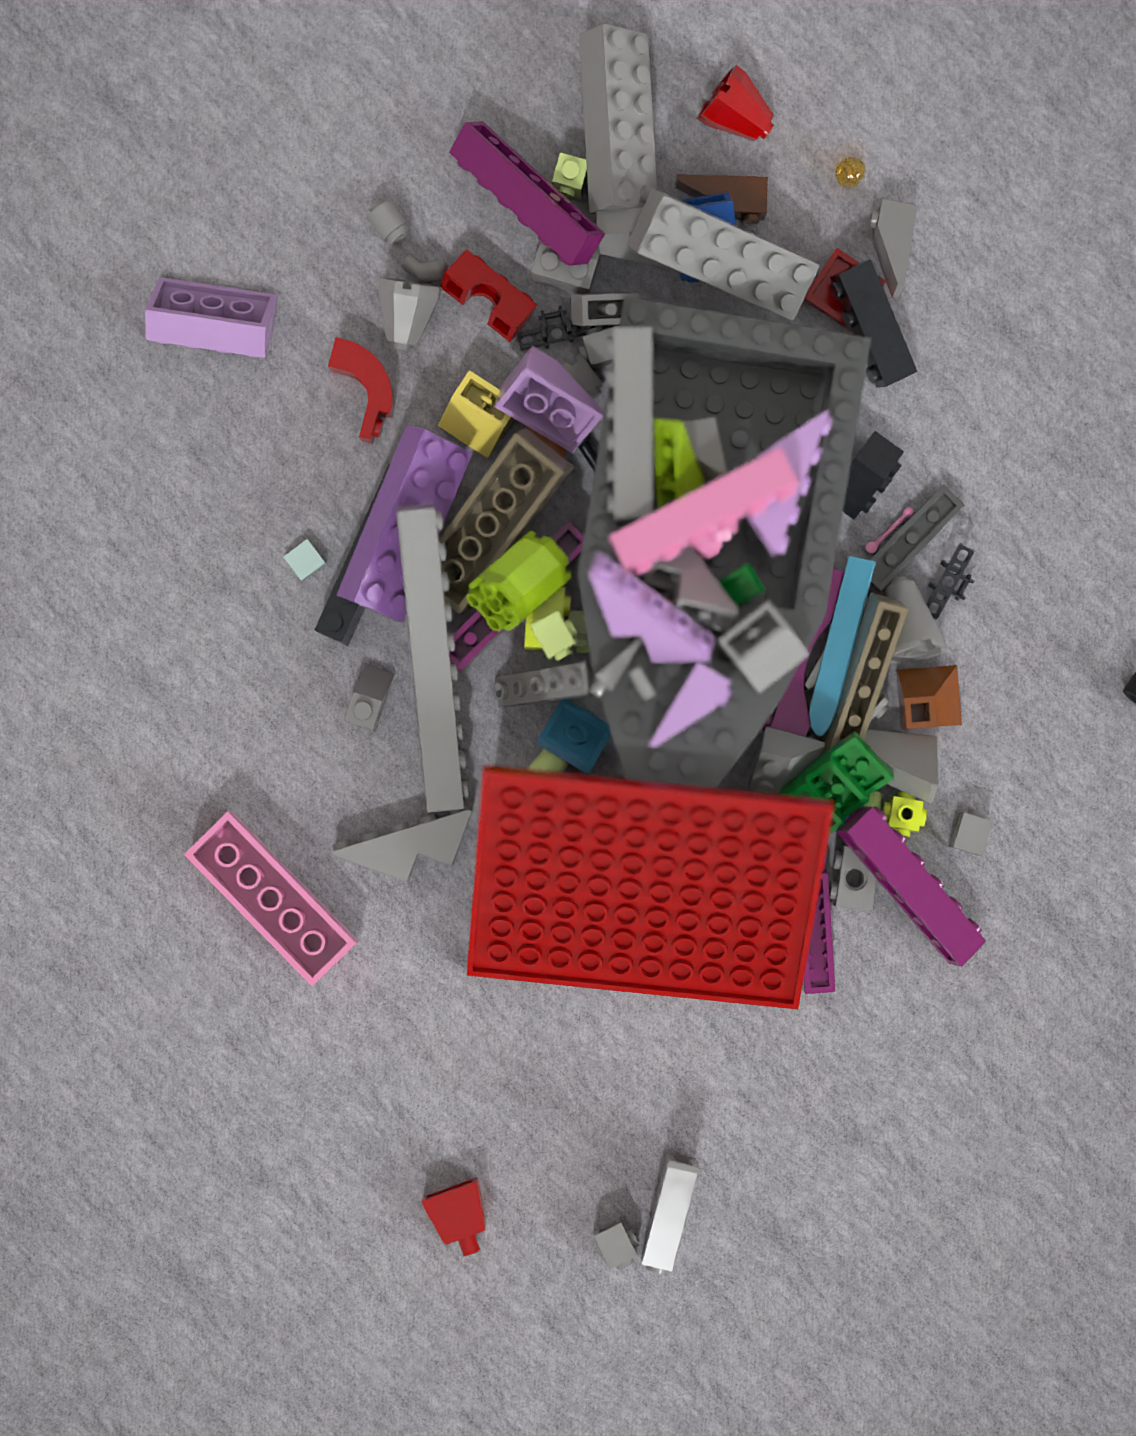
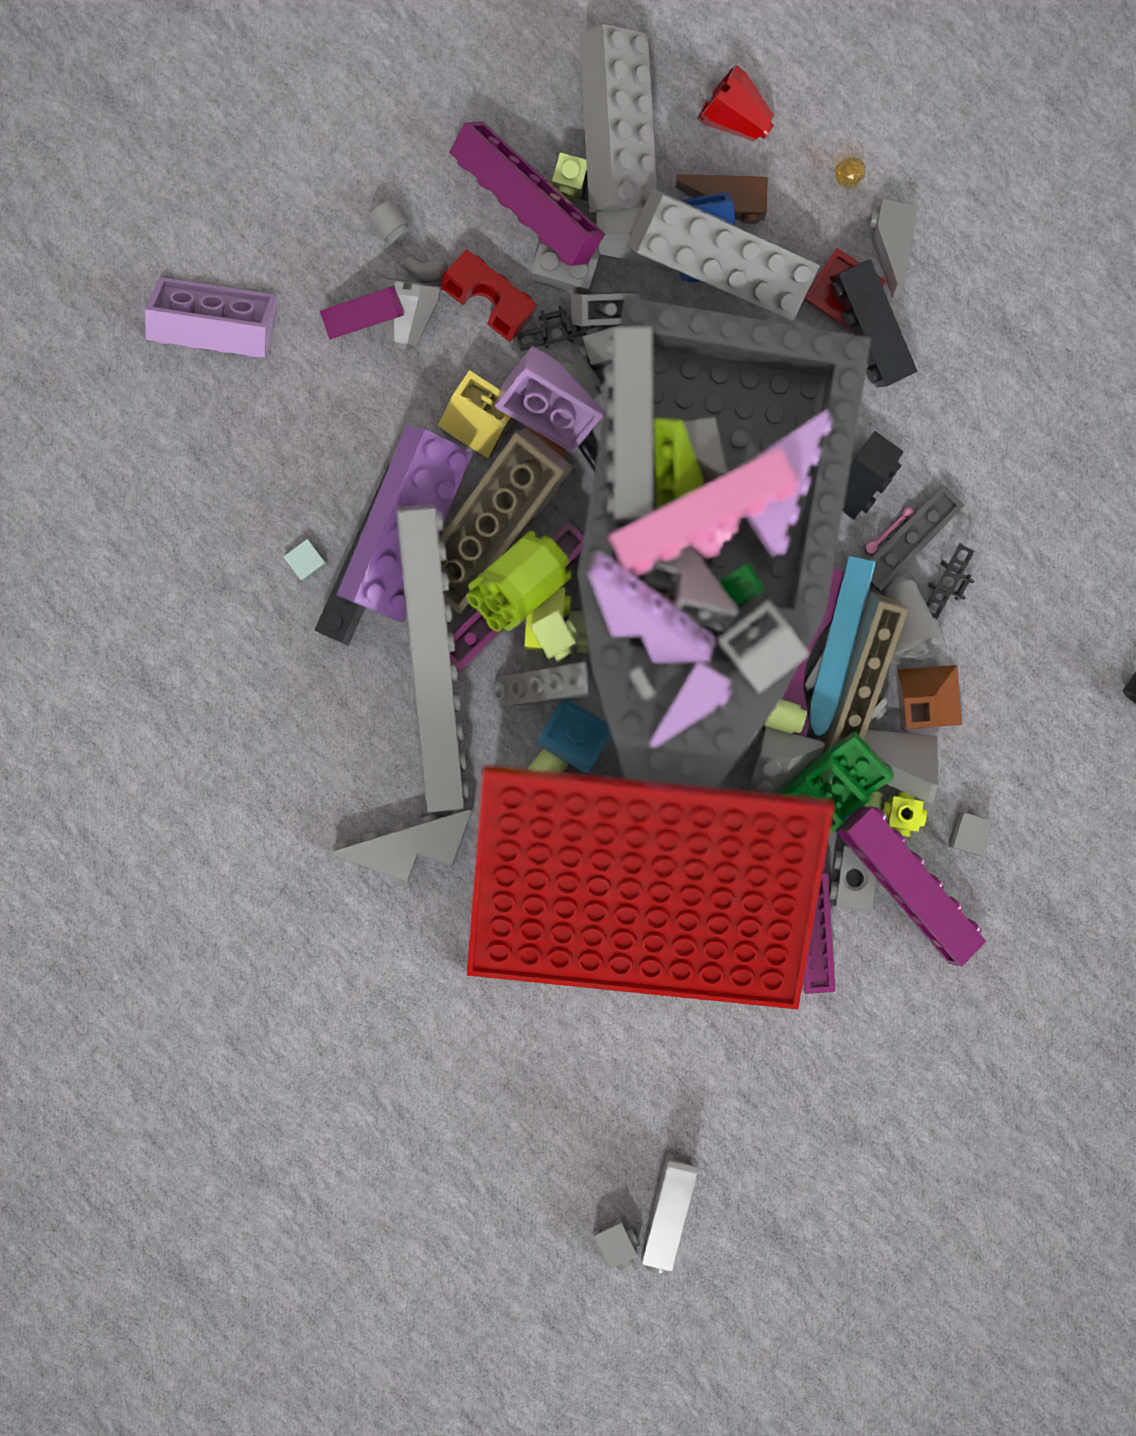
bright pink brick [184,811,359,986] -> none
red arch [328,337,394,444] -> none
light grey slope [344,665,394,731] -> none
red torso [421,1177,486,1256] -> none
light grey piece [589,636,644,698] -> none
none -> magenta tile [320,286,404,340]
none -> yellowish green brick [763,699,807,734]

